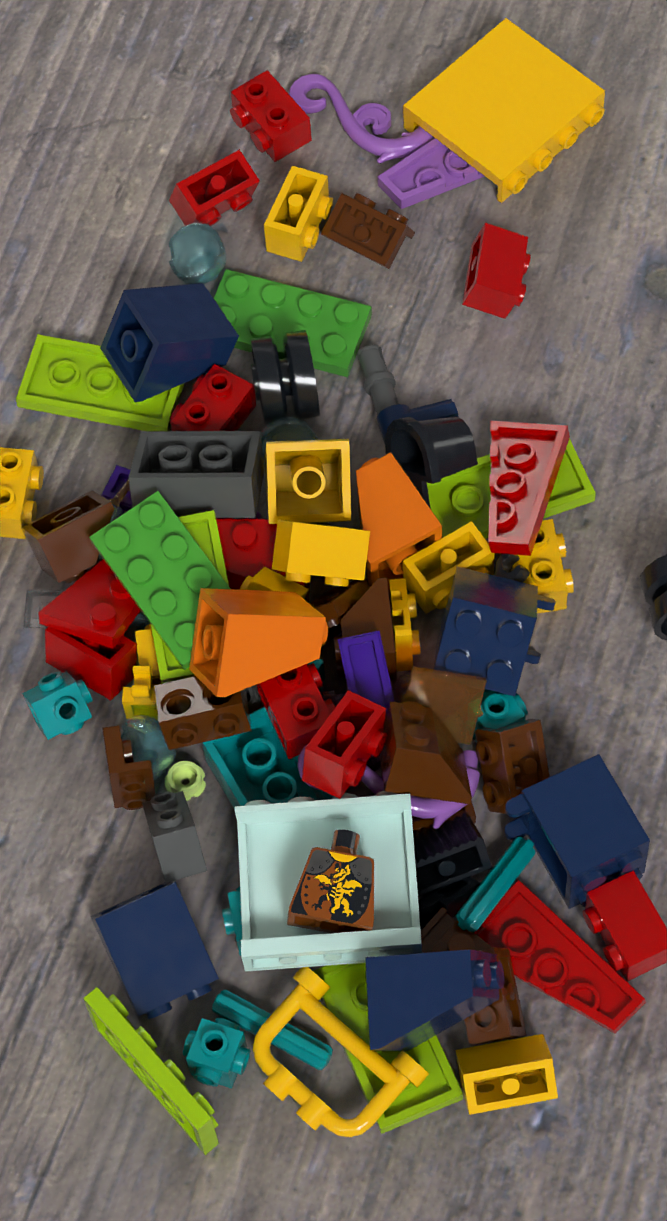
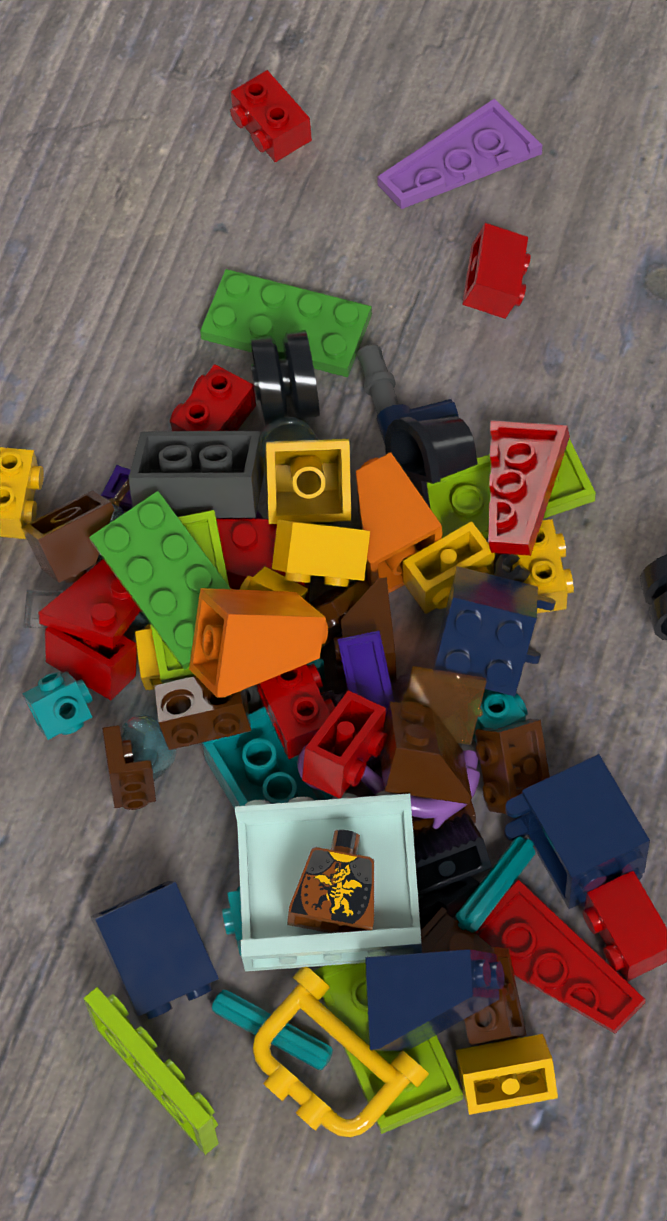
lime plate [16,334,184,431] -> none
dark blue slope [100,283,239,402] -> none
yellow plate [122,666,158,720] -> none
dark grey brick [142,791,207,883] -> none
yellowish green plate [164,761,206,801] -> none
red brick [169,149,260,231] -> none
clear light blue hair [169,222,227,284] -> none
teal brick [183,1018,251,1089] -> none
yellow brick [264,166,333,262] -> none
medium lavender plant [289,74,434,164] -> none
reddish brown bracket [321,193,415,269] -> none
yellow wing [389,578,420,671] -> none
yellow panel [403,18,605,203] -> none

